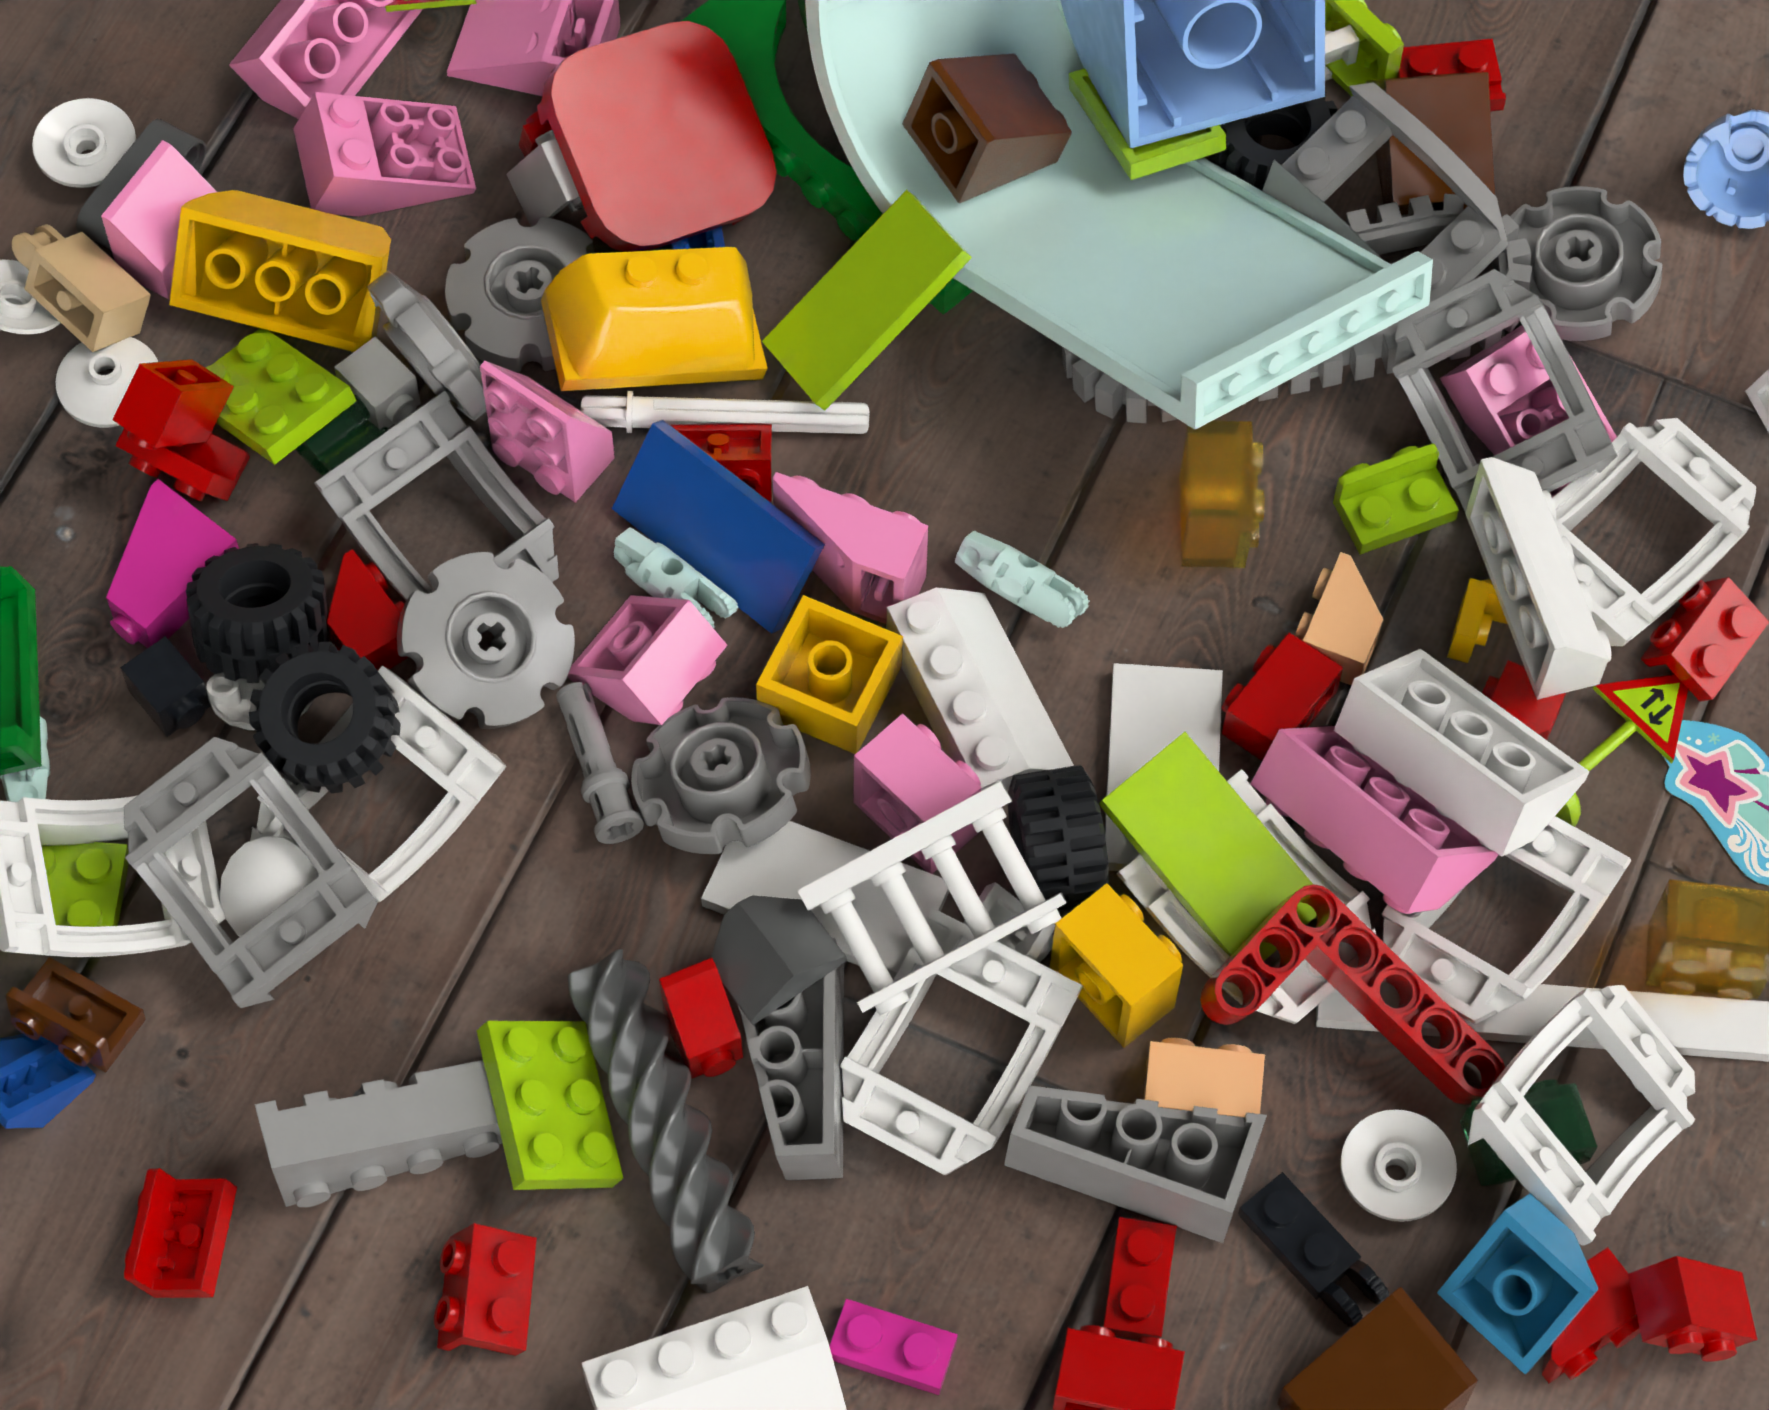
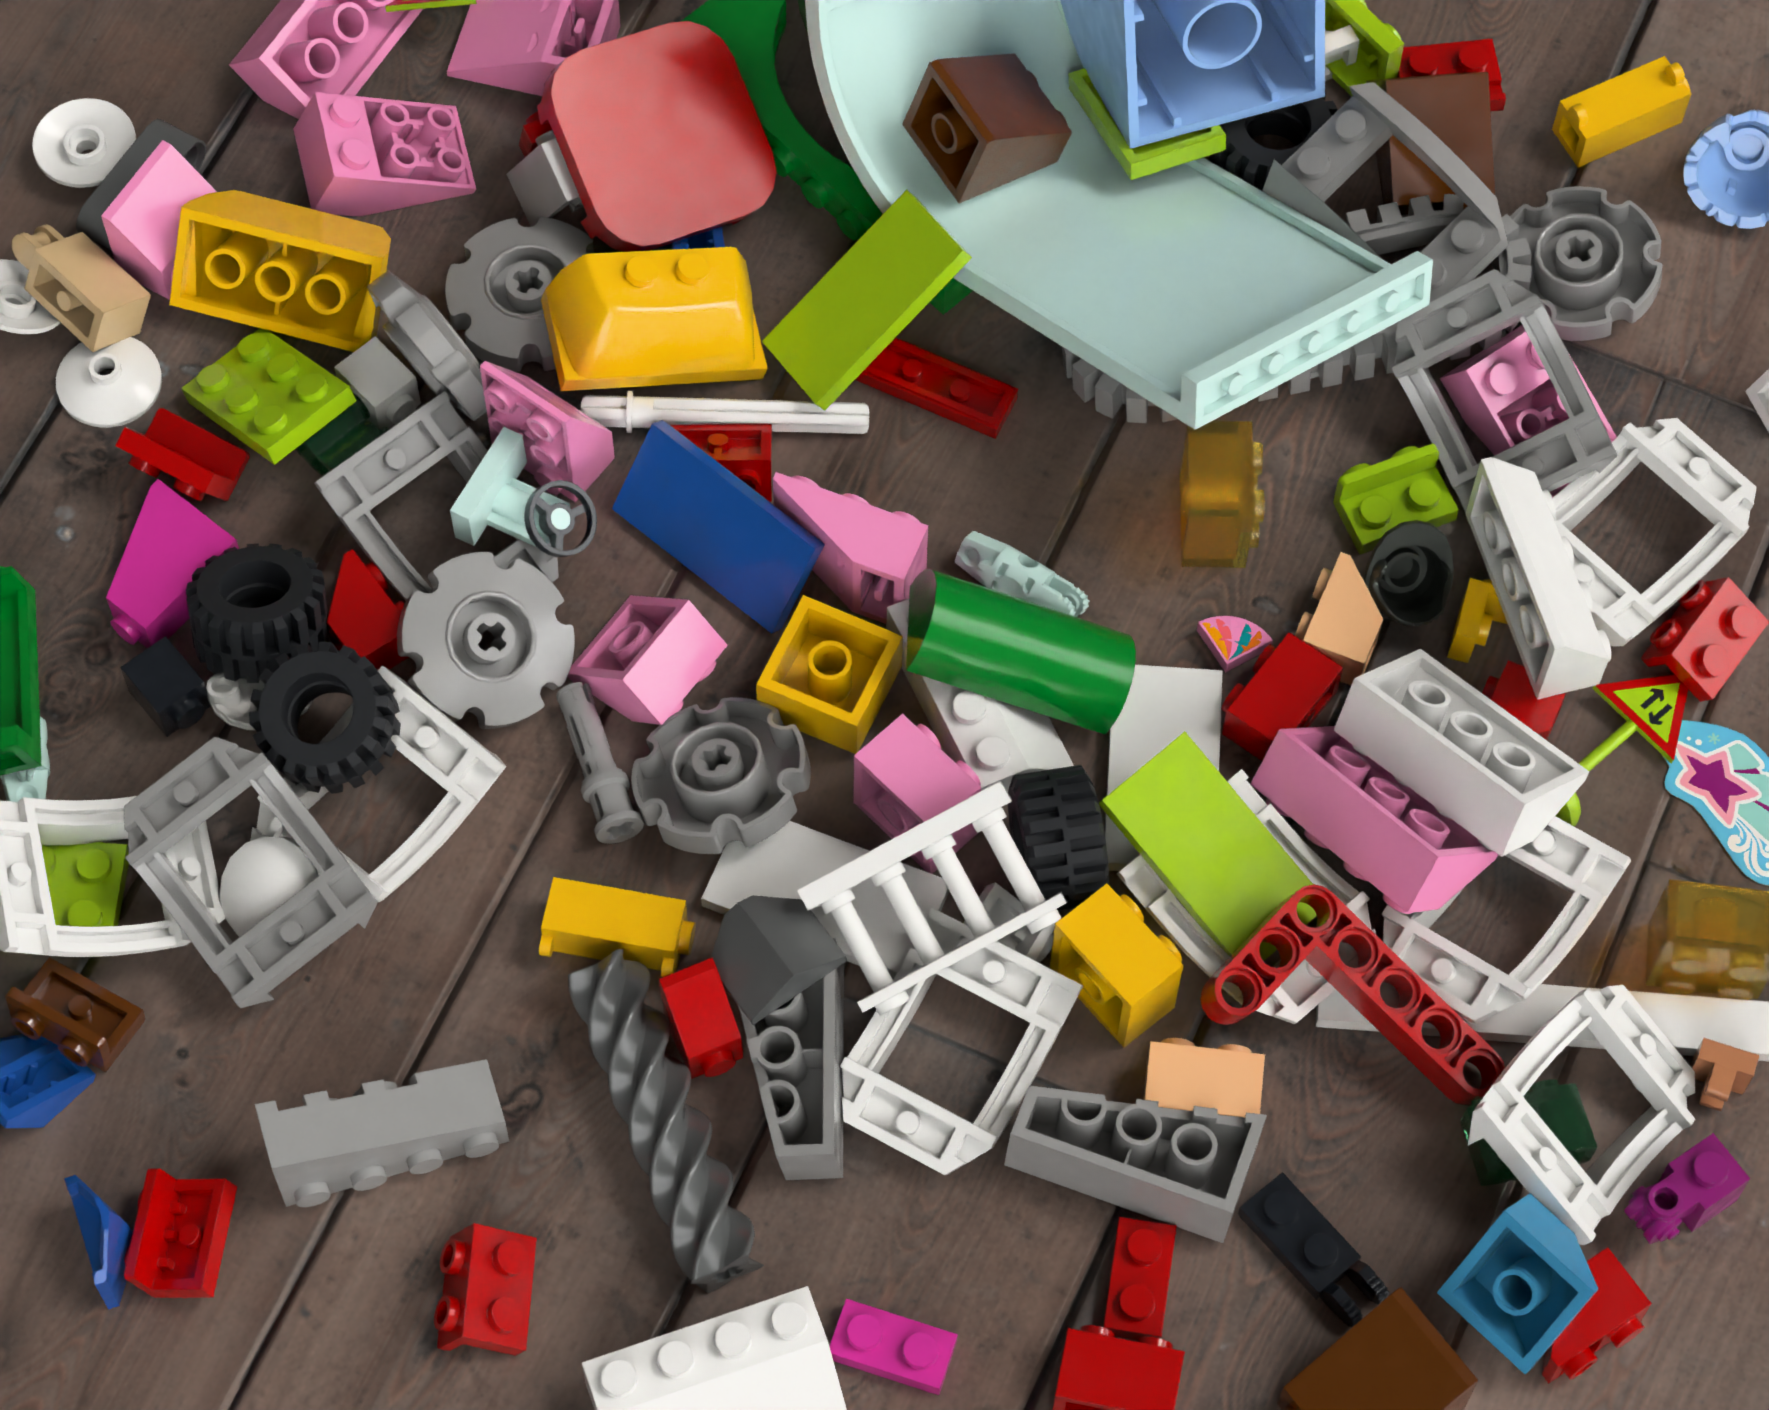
red brick [112,359,234,450] -> none
lime plate [476,1021,624,1190] -> none
light aqua hinge [614,527,738,628] -> none
white dish [1340,1109,1457,1222] -> none
red brick [1628,1256,1758,1362] -> none
none -> blue slope [64,1175,133,1309]
none -> light aqua piece [450,427,597,557]
none -> yellow brick [539,877,696,977]
none -> red tile [855,337,1018,439]
none -> green brick [906,569,1136,735]
none -> tile [1197,616,1273,673]
none -> pearl dark grey piece [1363,520,1454,626]
none -> yellow brick [1552,56,1691,167]
none -> magenta brick [1624,1133,1750,1244]
none -> nougat tile [1690,1038,1759,1111]

